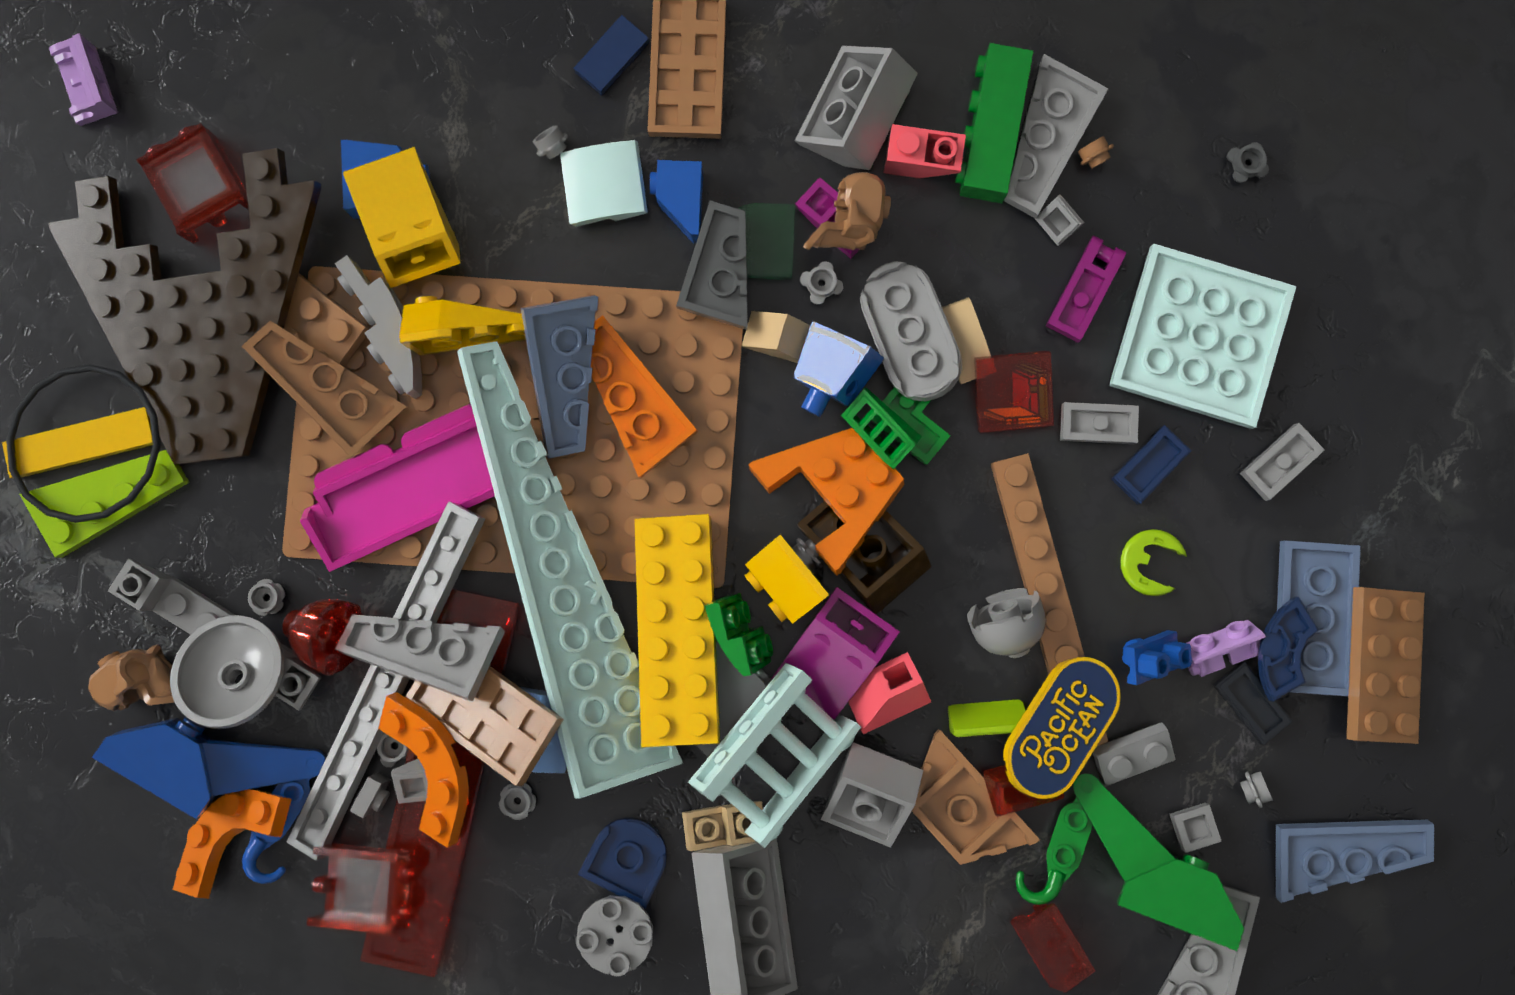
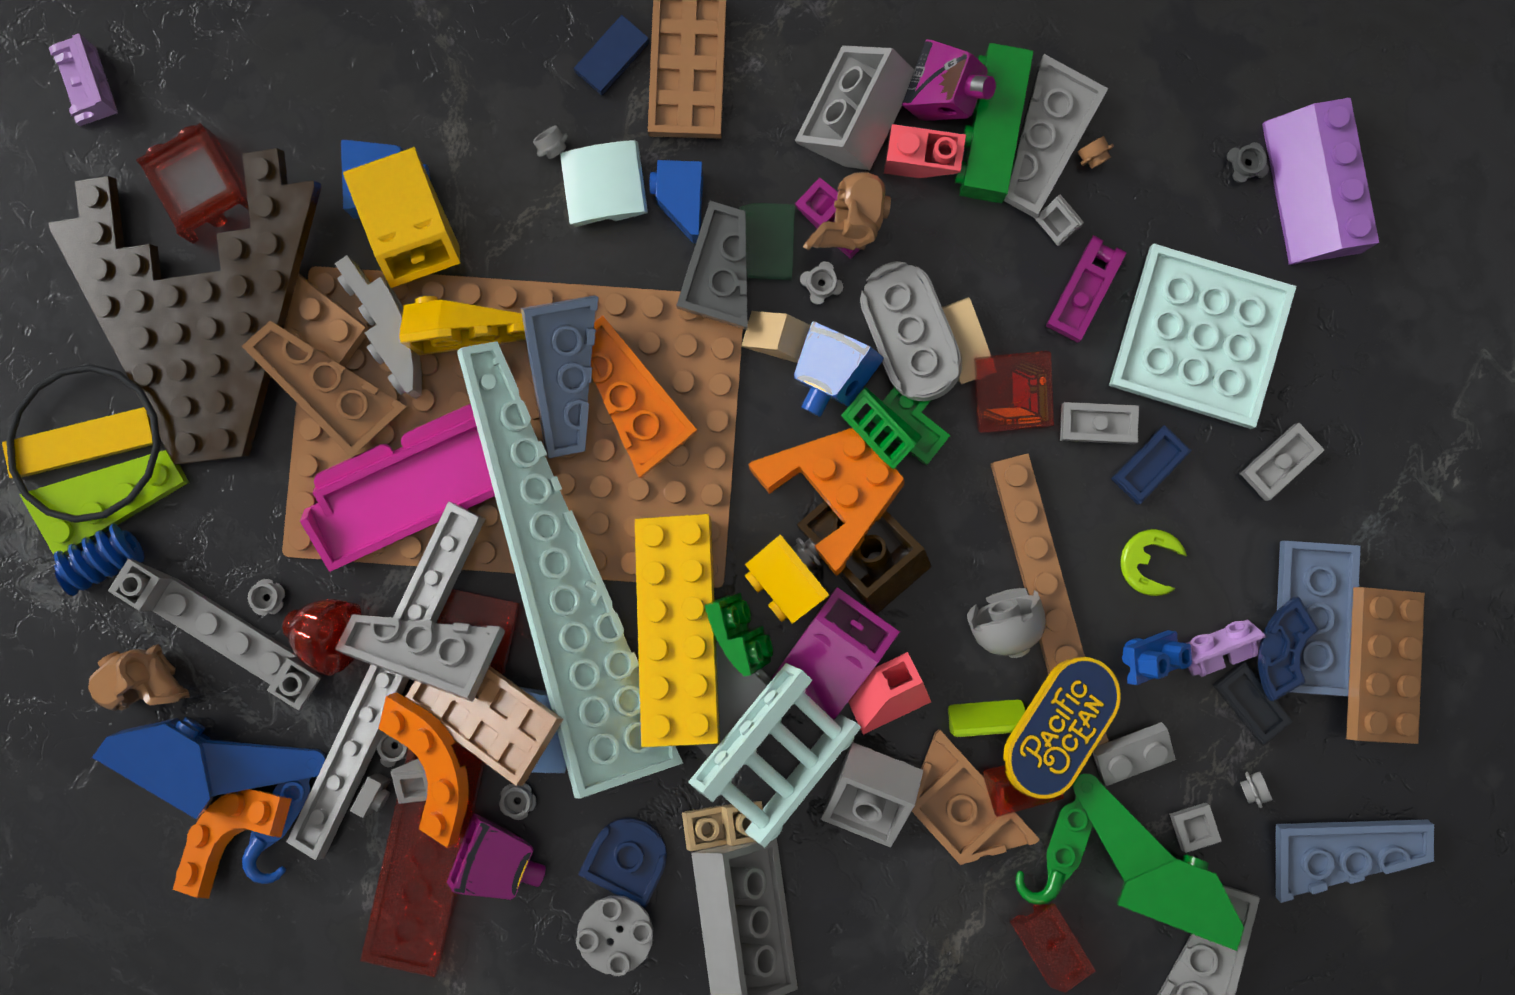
light grey dish [170,615,284,729] -> none
clear red window [307,842,417,935] -> none
none -> blue piece [54,523,145,596]
none -> magenta torso [447,813,546,900]
none -> magenta torso [902,39,996,121]
none -> slope [1262,98,1379,265]

